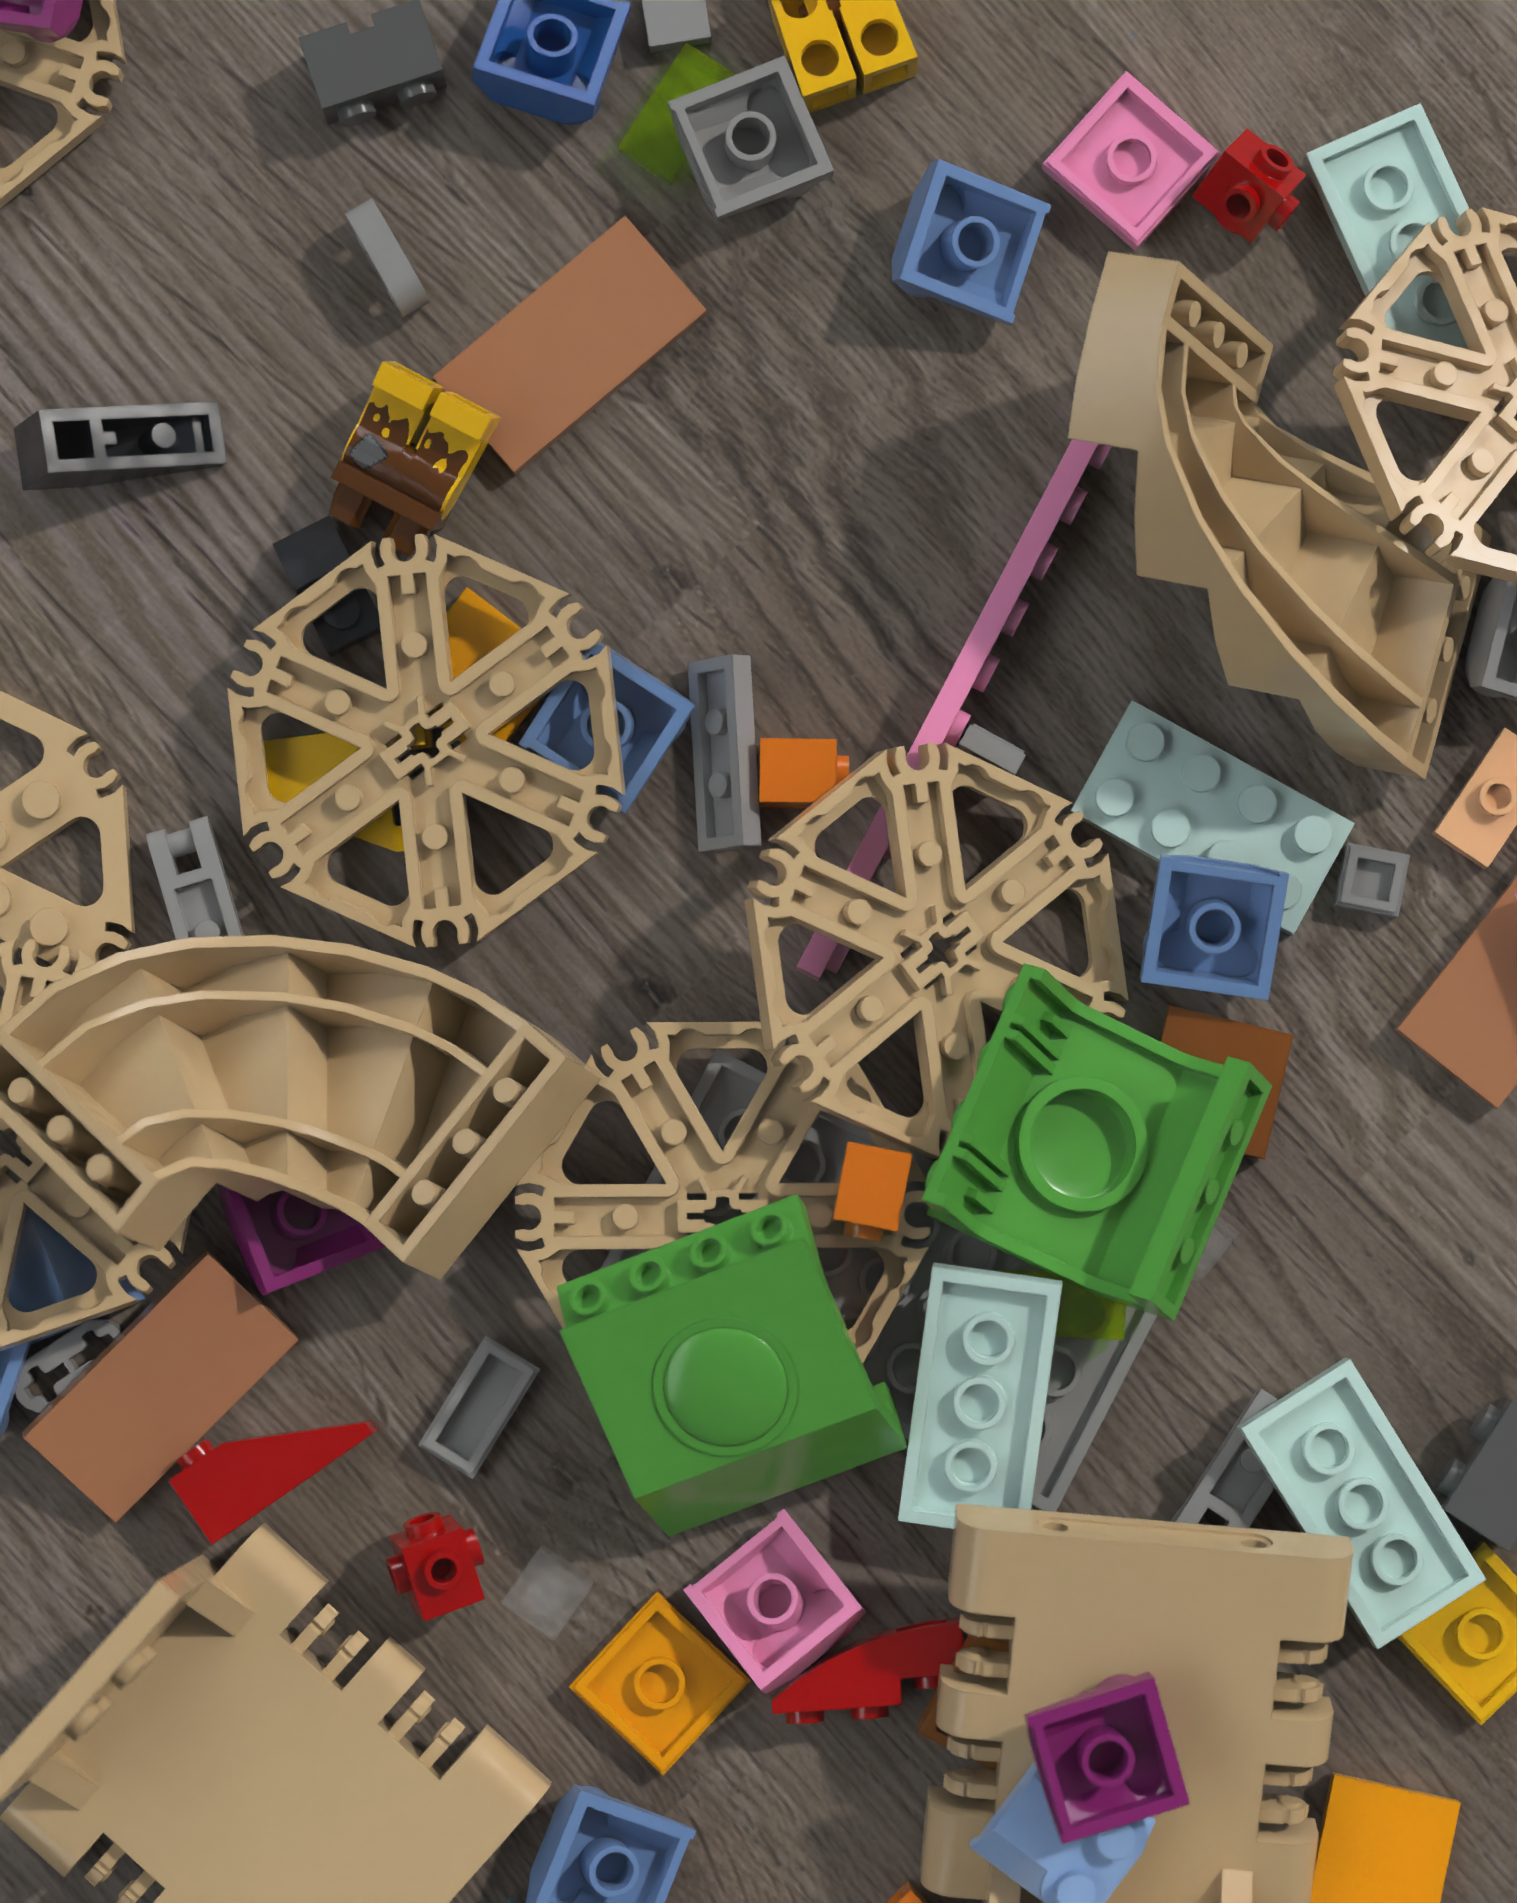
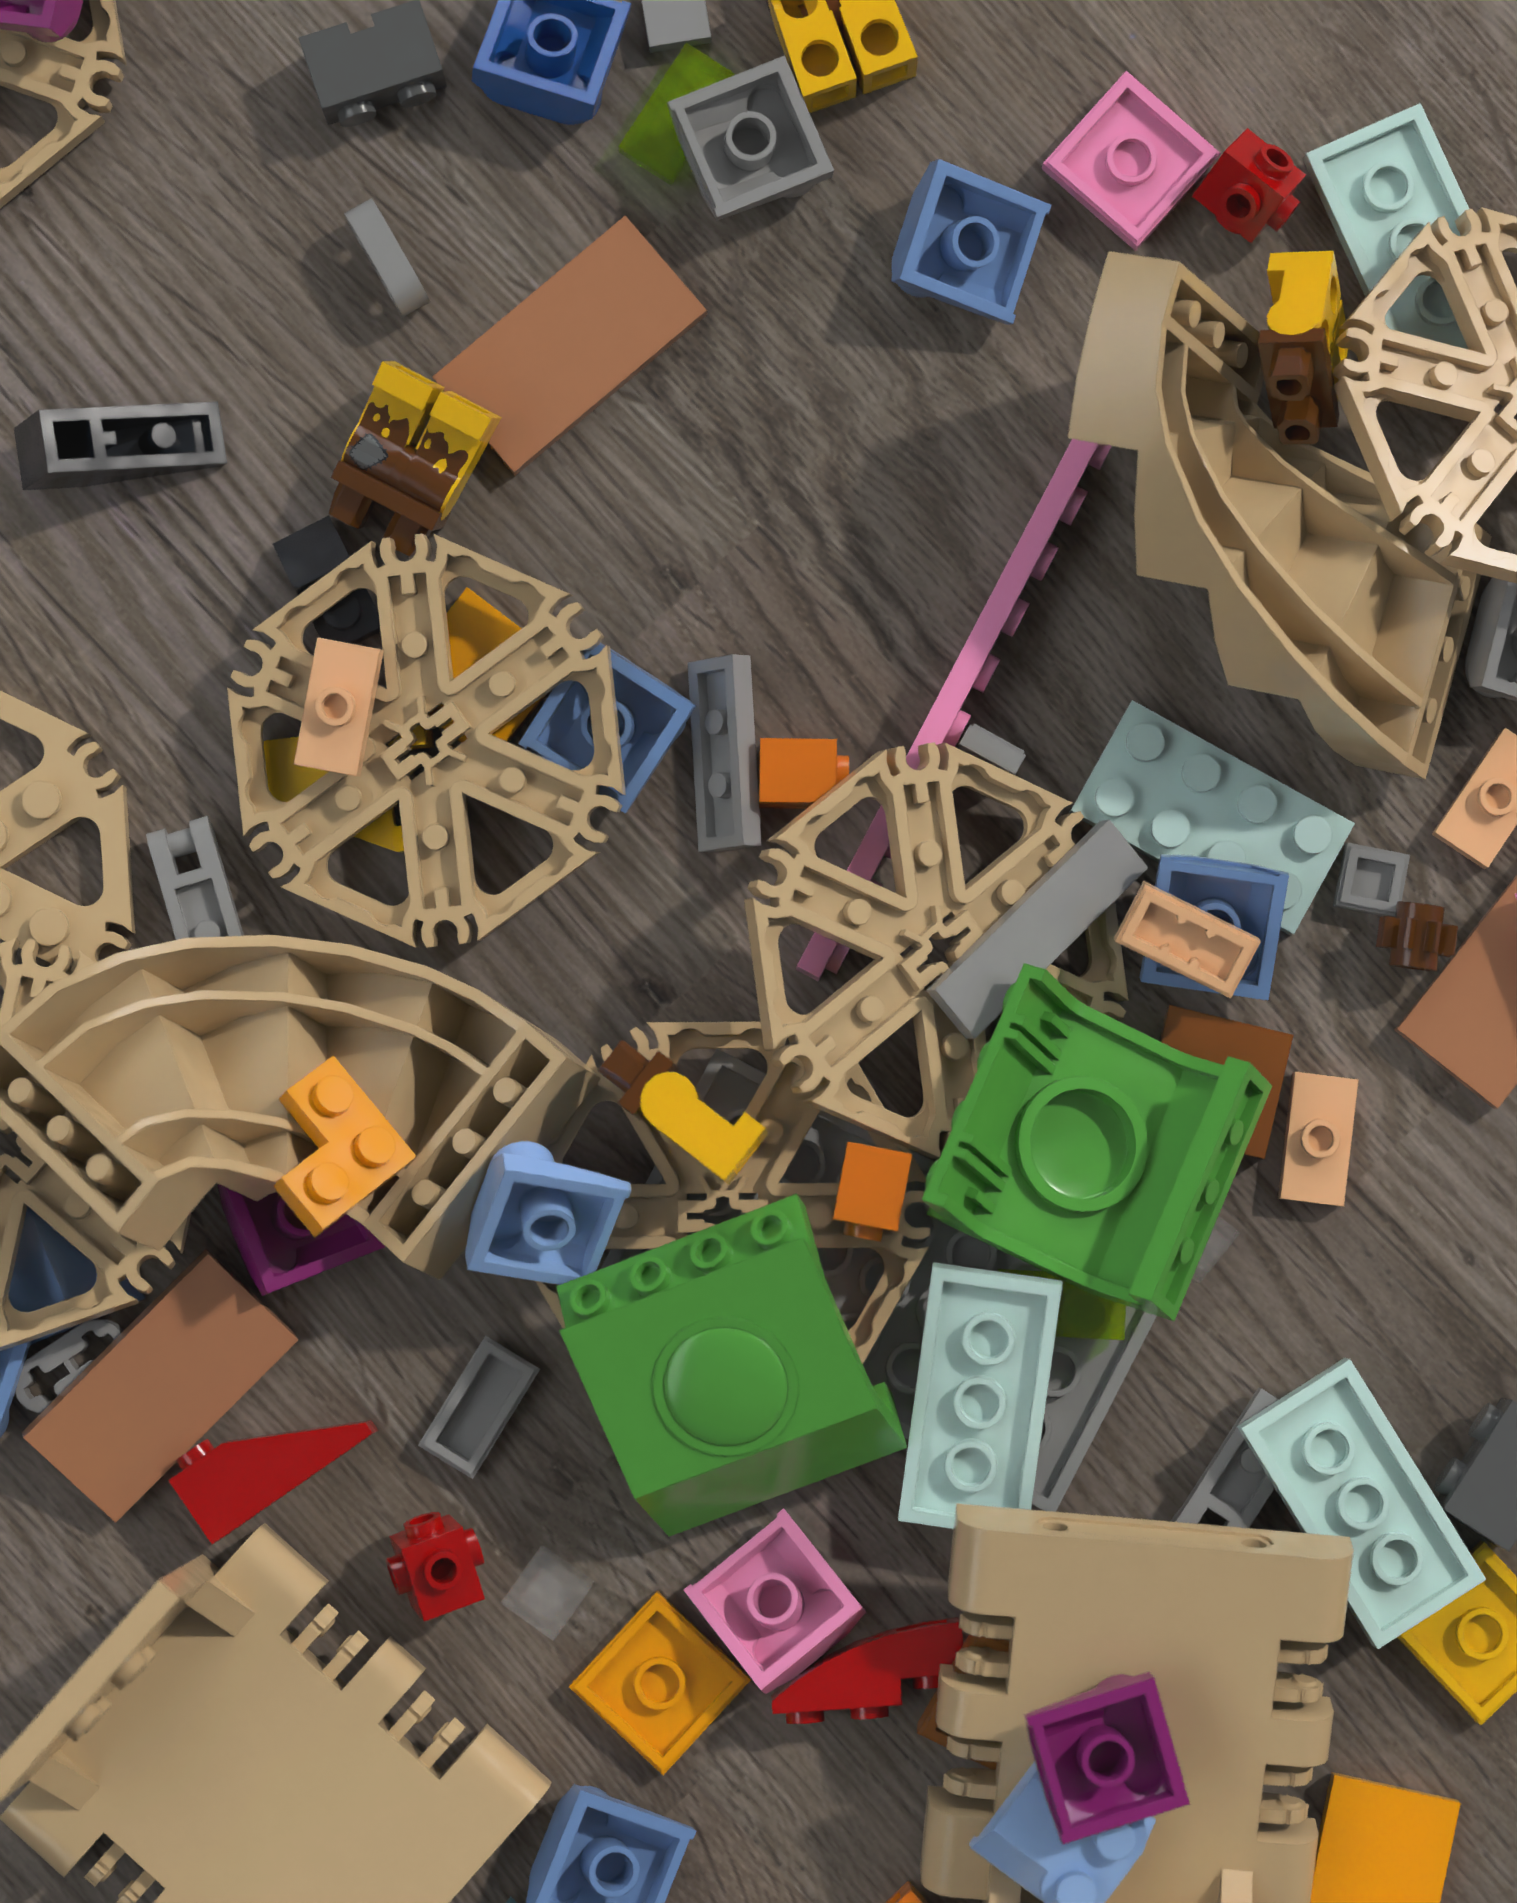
none -> light orange plate [273,1055,417,1237]
none -> light nougat plate [294,637,384,777]
none -> light blue slope [465,1141,631,1285]
none -> yellow hips [598,1040,769,1185]
none -> light grey tile [926,819,1148,1039]
none -> light nougat plate [1114,881,1261,999]
none -> hips [1258,251,1348,445]
none -> light nougat plate [1278,1072,1359,1207]
none -> reddish brown gear [1376,901,1458,971]

